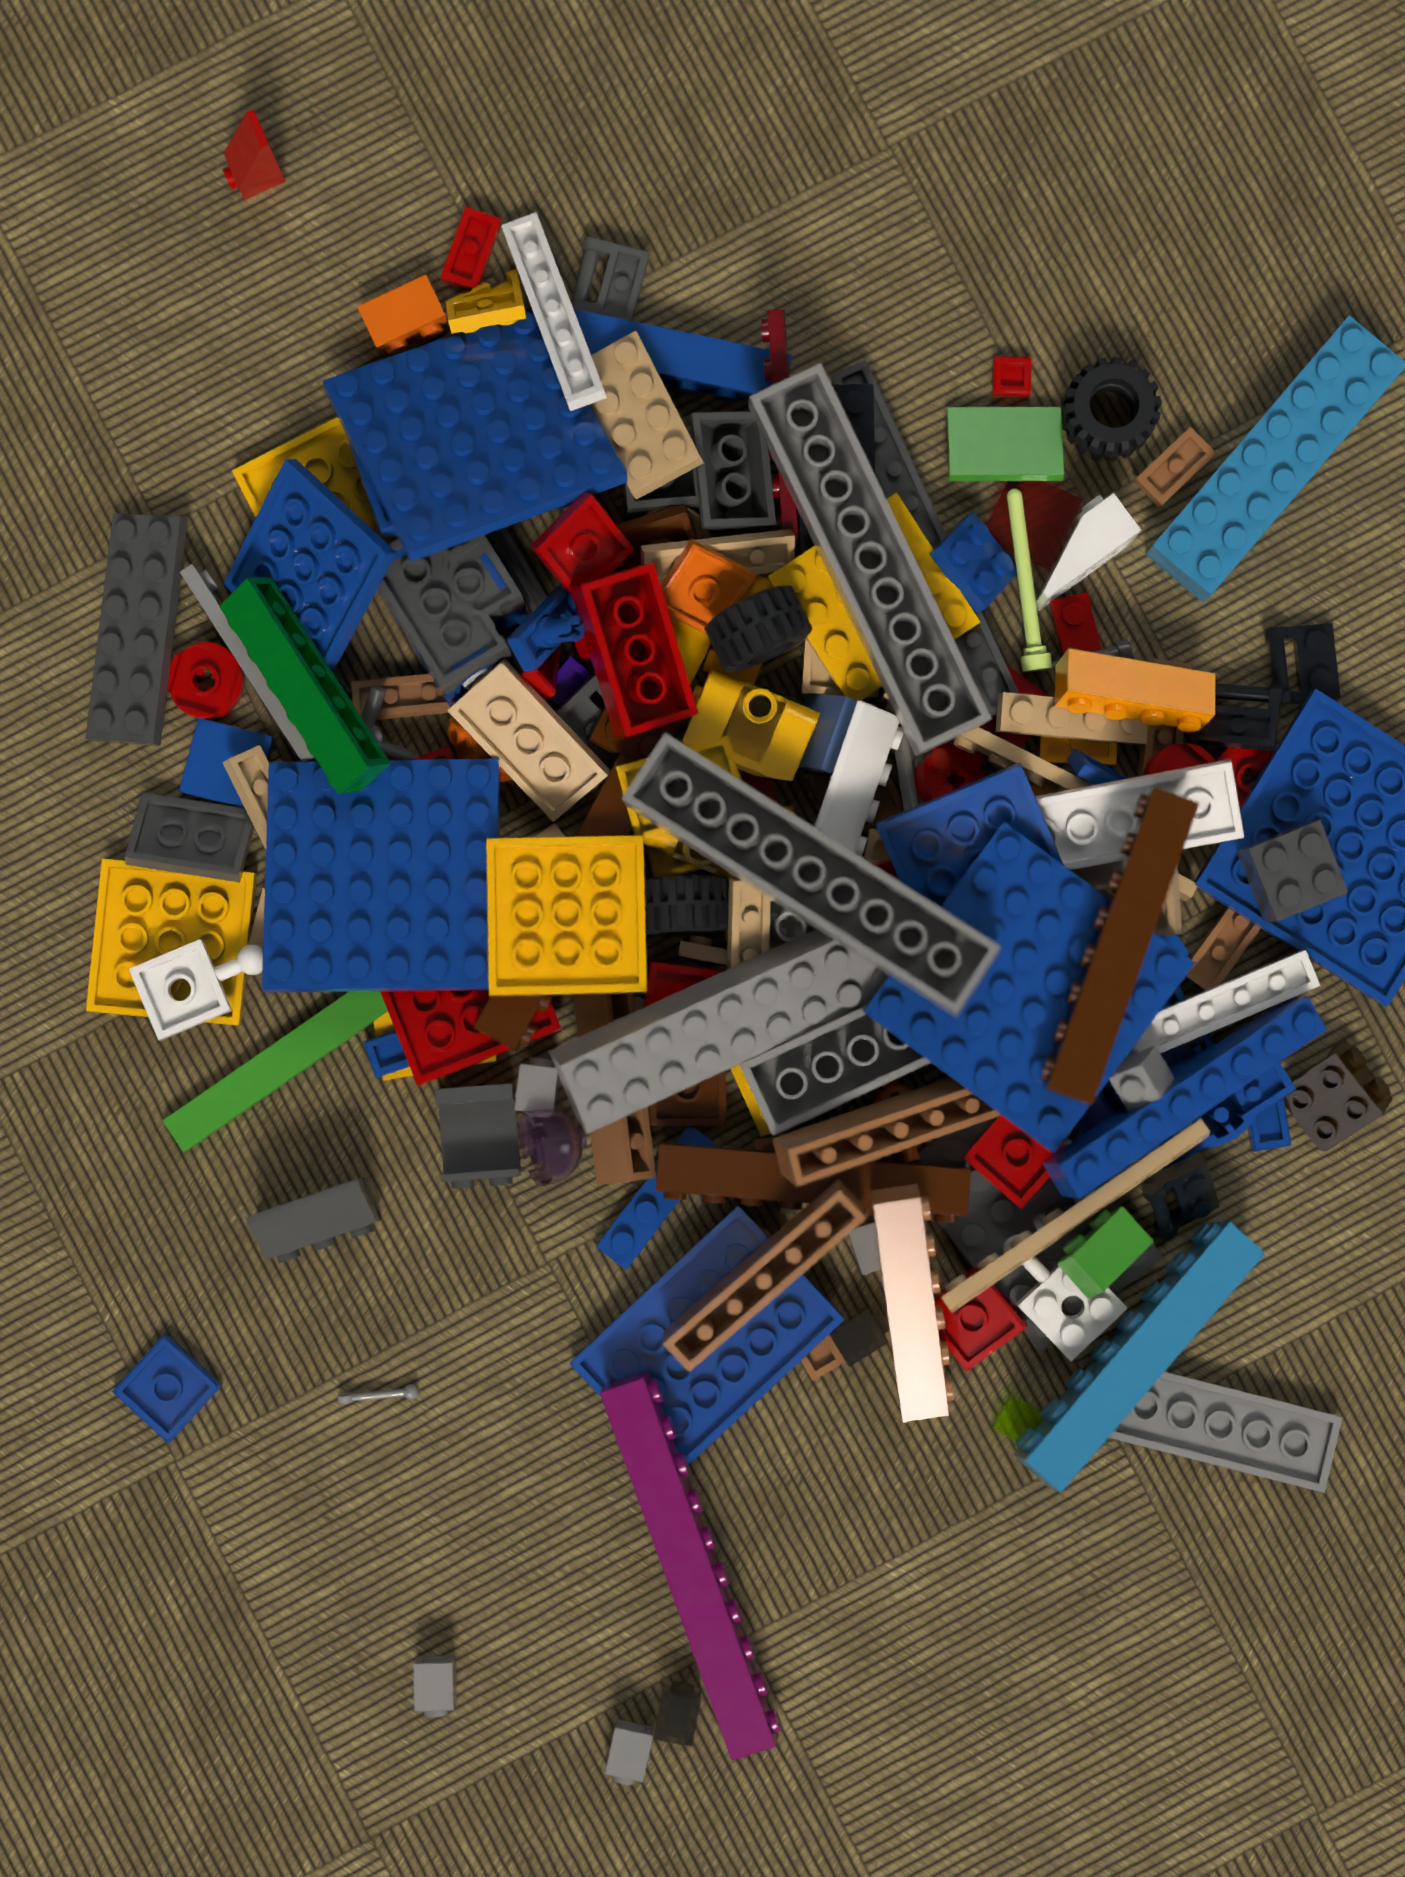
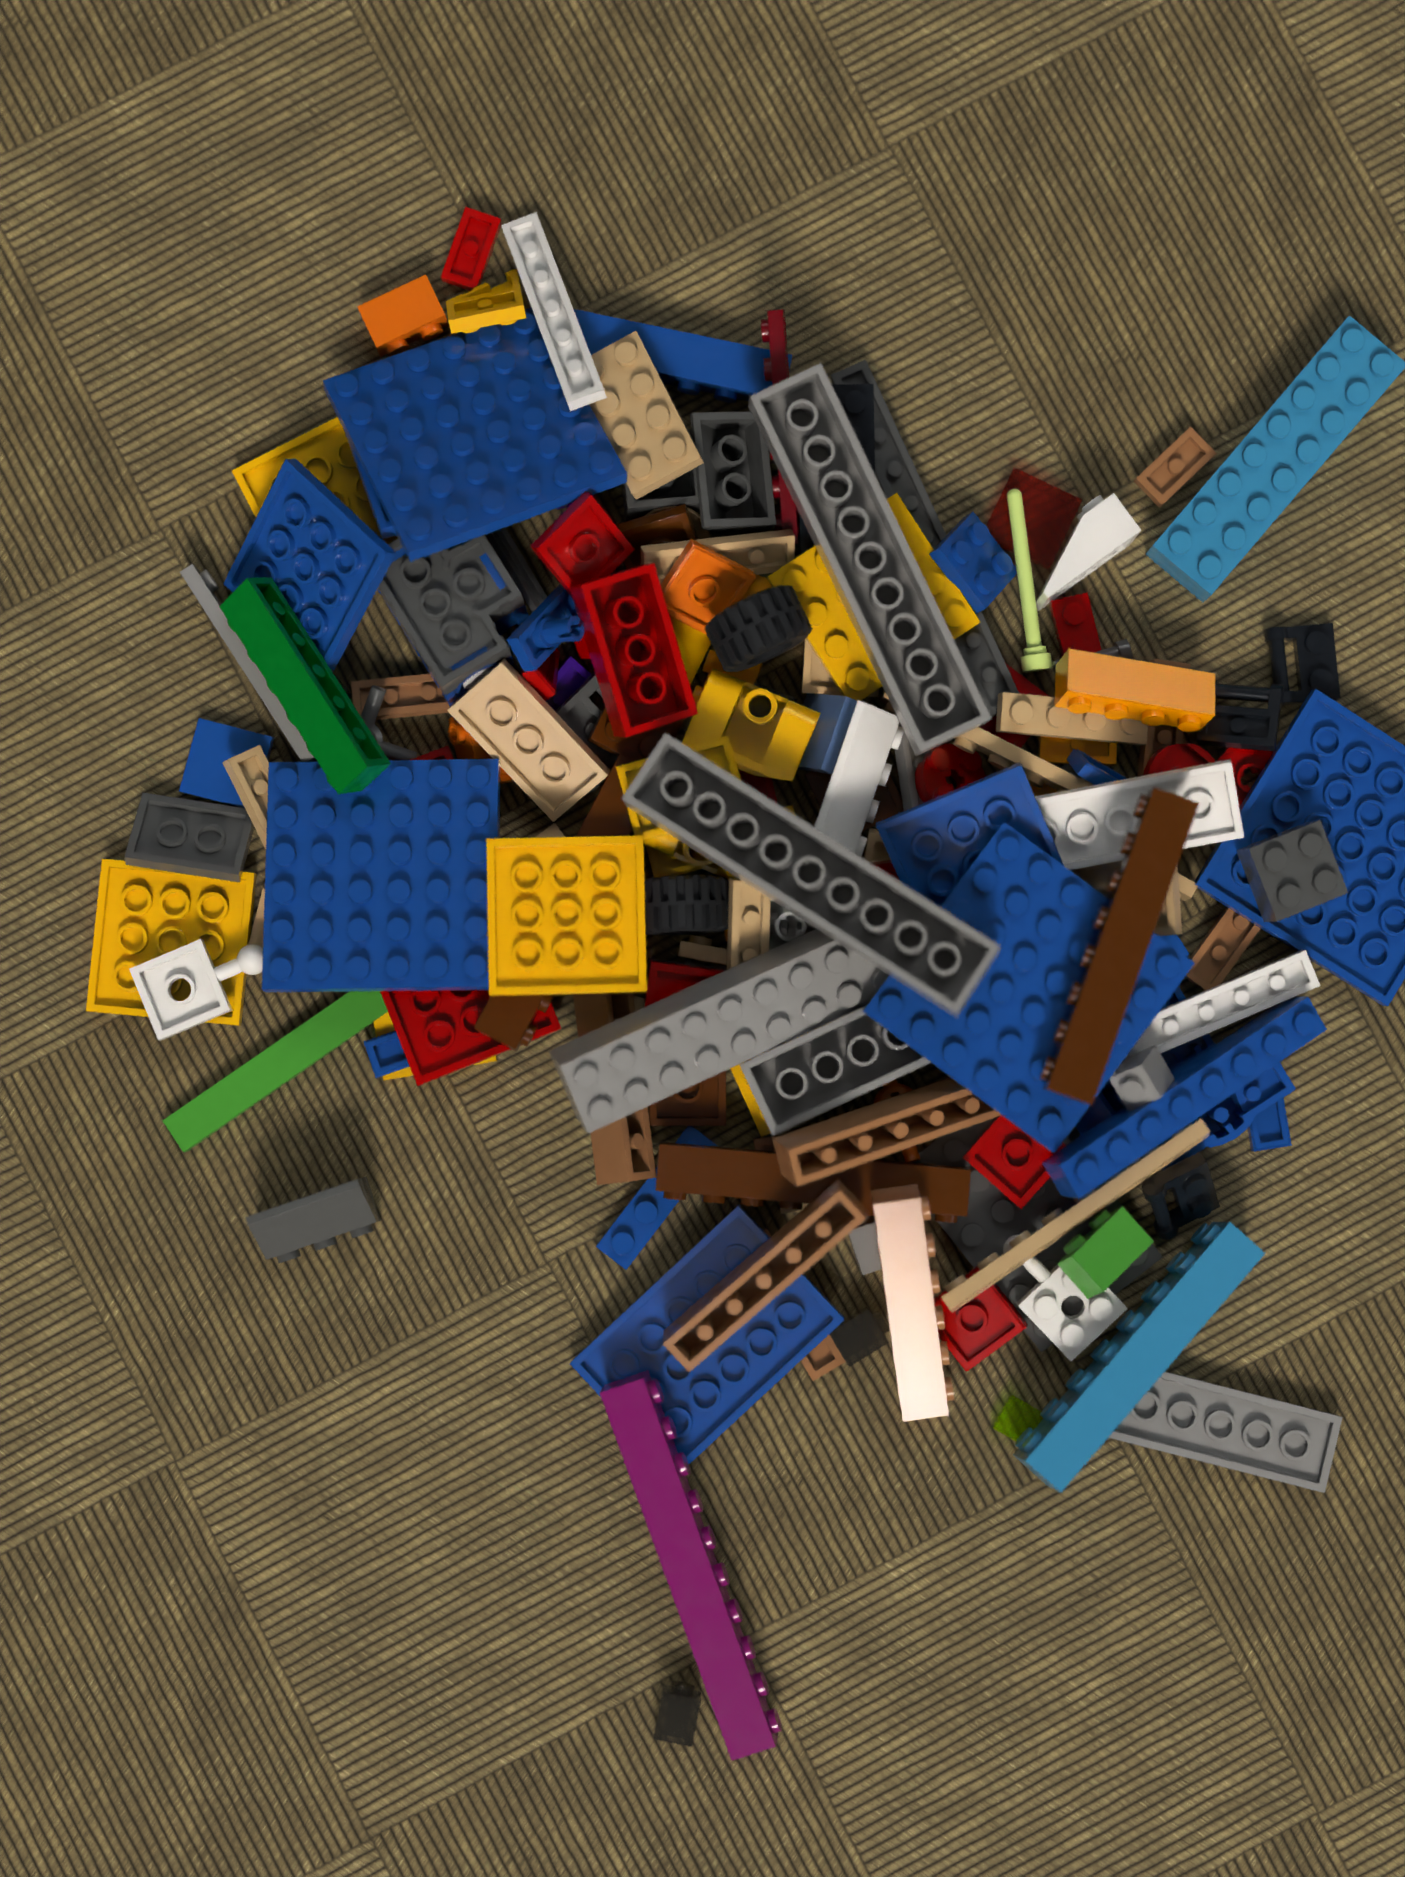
dark grey plate [85,513,188,746] -> none
blue tile [112,1333,223,1444] -> none
red plate [168,642,245,720] -> none
red slope [222,109,286,200] -> none
light grey hinge [337,1384,418,1404] -> none
light grey brick [413,1655,457,1717] -> none
dark grey panel [435,1083,521,1189] -> none
light grey brick [515,1057,559,1114] -> none
cylinder [518,1108,587,1187] -> none
dark grey plate [569,237,650,321] -> none
light grey brick [605,1719,654,1785] -> none
bright green tile [946,407,1064,481] -> none
red tile [992,356,1032,398] -> none
black tyre [1061,357,1162,462] -> none
dark brown bracket [1284,1039,1393,1151] -> none

